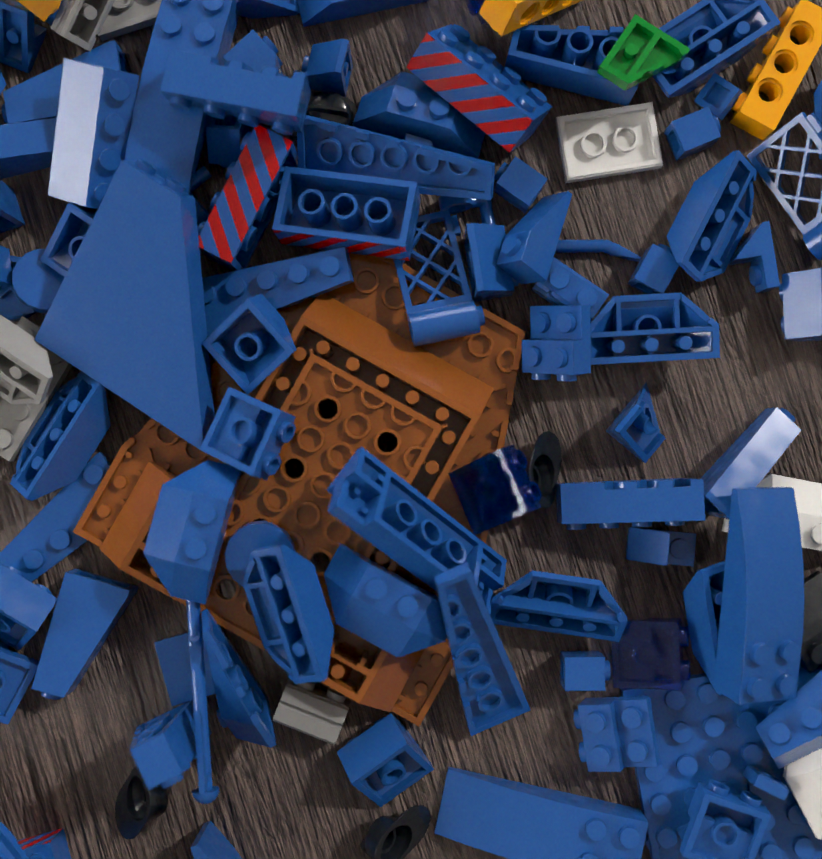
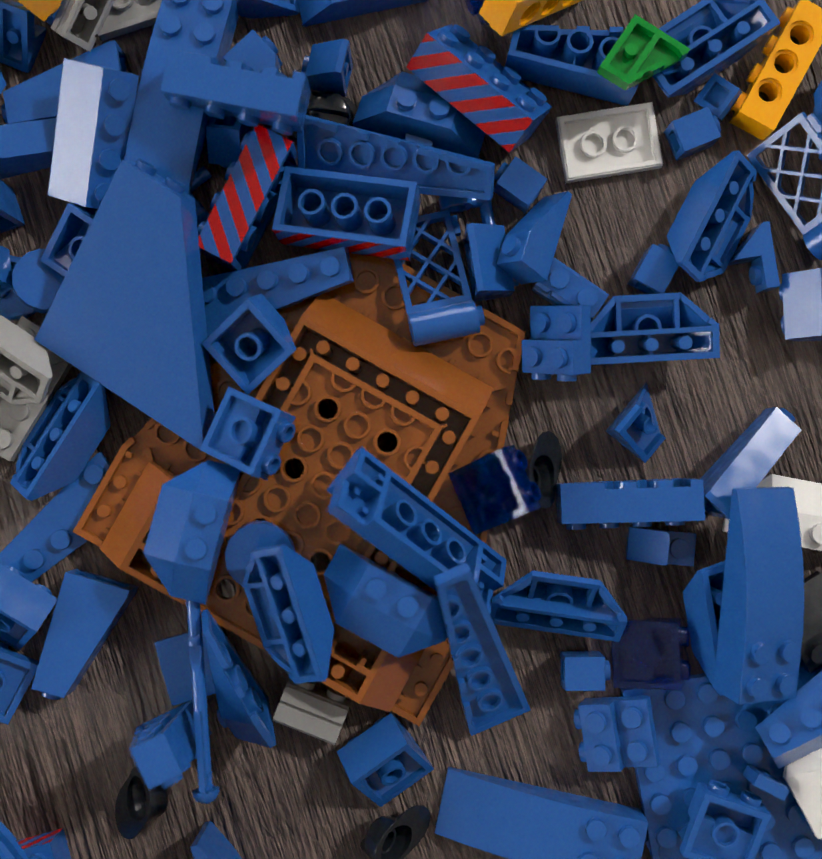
blue piece [555,239,641,262] -> none

